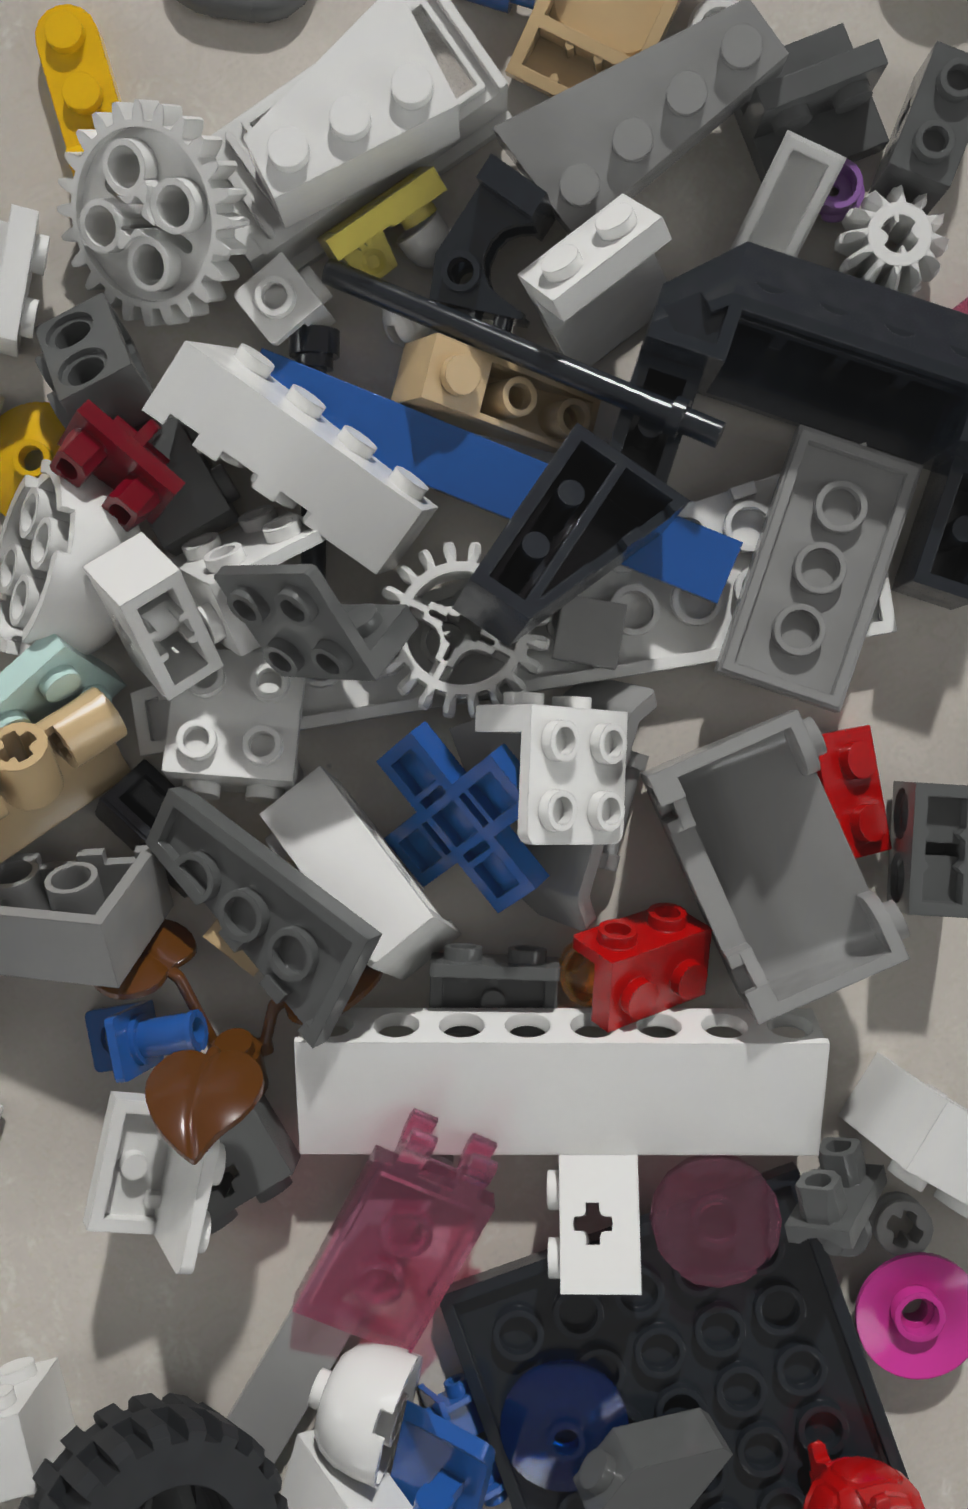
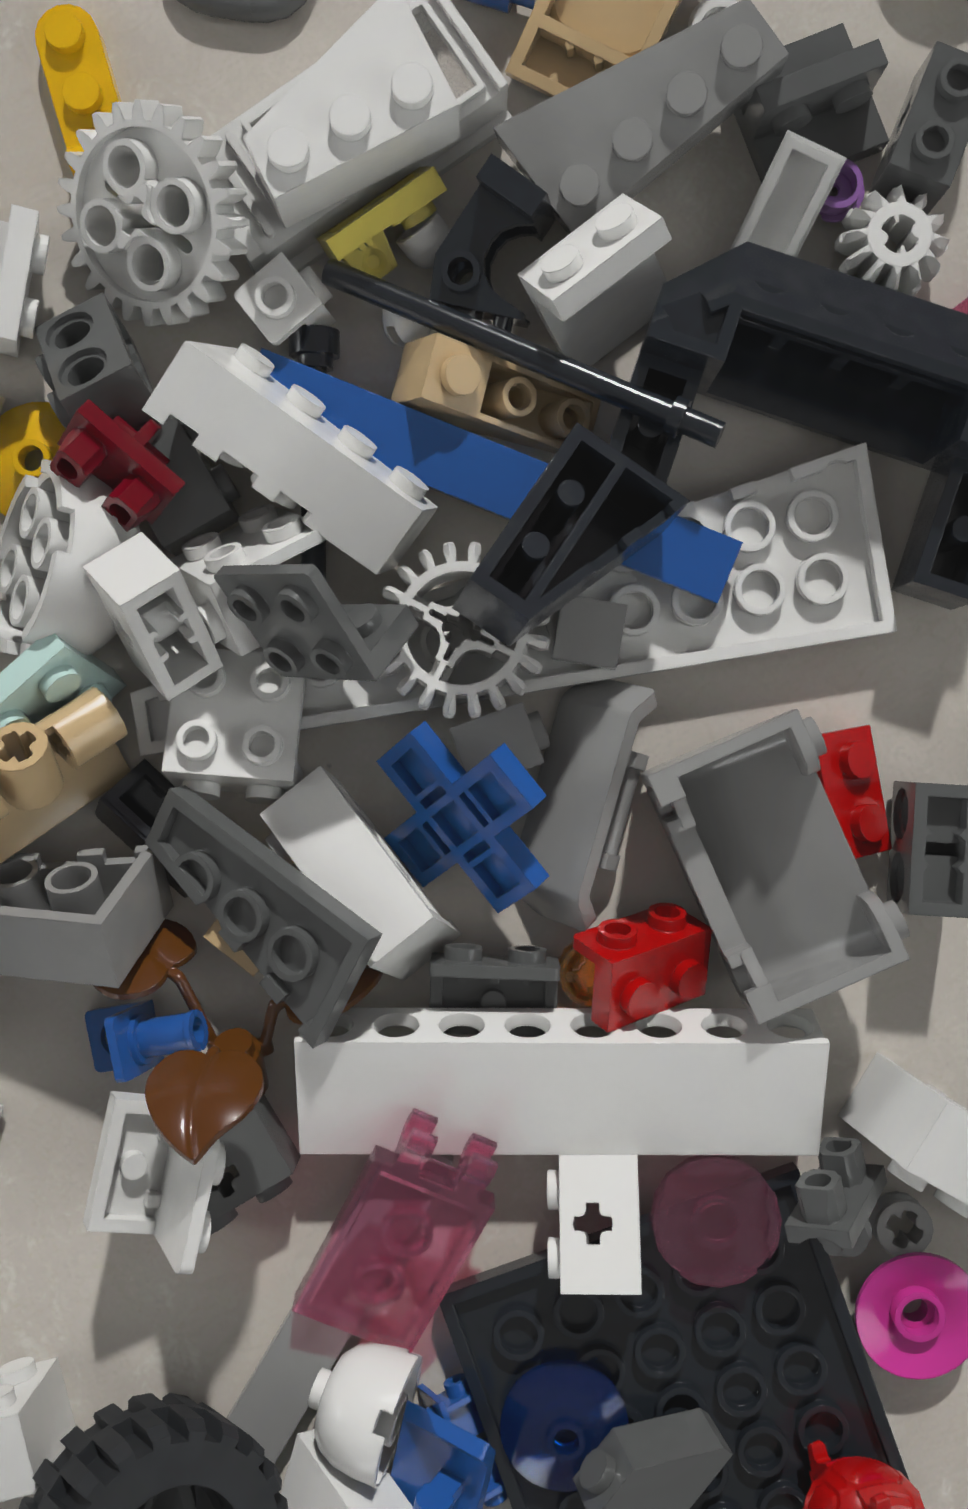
white bracket [475,692,628,845] -> none
light grey tile [714,424,923,713] -> none

